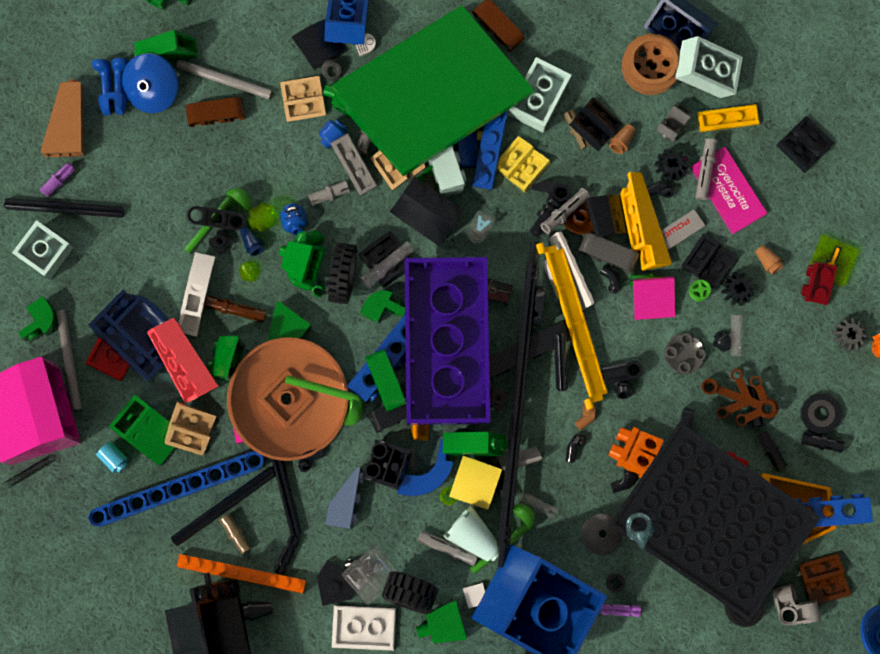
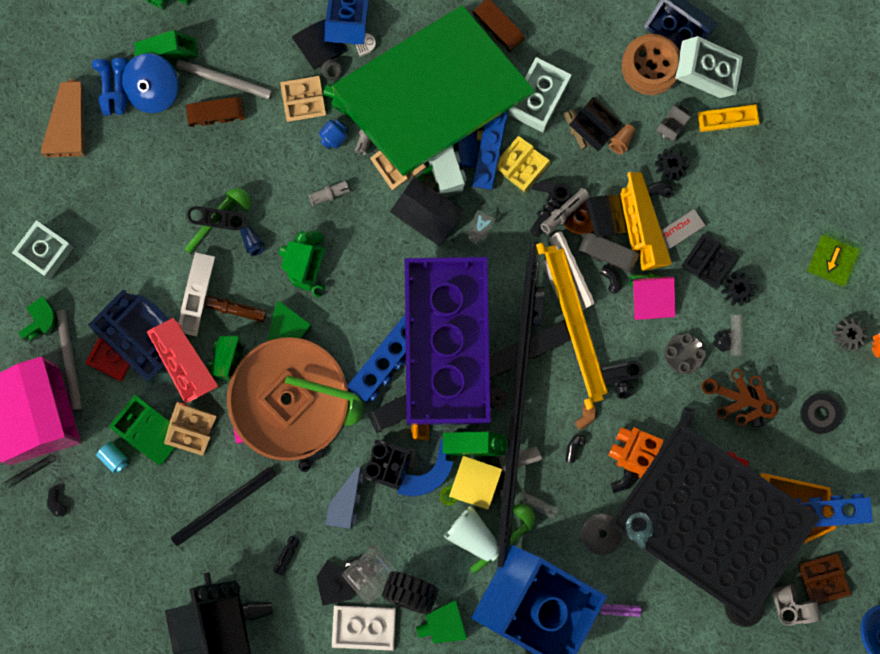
black axle [4,198,124,218] -> none
medium lavender axle [39,163,75,198] -> none
blue beam [88,451,265,527] -> none
orange piece [177,554,306,594] -> none
black plate [209,230,233,254] -> none
dark tan pin [219,513,252,554] -> none
clear neon green piece [238,261,260,283] -> none
clear neon green head [247,202,278,232] -> none
black axle [272,459,302,536] -> none
blue head [280,203,308,235] -> none
black tyre [328,243,357,304] -> none
light grey tile [330,133,377,196] -> none
black slope [358,231,411,289] -> none
clear pin [358,241,415,290] -> none
green brick [360,291,405,324] -> none
green beam [365,349,406,412] -> none
light grey pin [417,530,478,566] -> none
white tile [463,583,485,608] -> none
black tile [488,278,513,305] -> none
black axle [554,332,568,391] -> none
black bush [606,574,625,592] -> none
bright green wheel [689,280,711,302] -> none
dark pink tile [690,147,767,235] -> none
light grey pin [695,138,718,200] -> none
medium nougat cone [755,245,784,275] -> none
black axle [757,431,787,471] -> none
black slope [776,116,834,173] -> none
dark red bracket [801,260,838,306] -> none
black pin [801,432,845,453] -> none
none -> black arm [47,488,67,517]

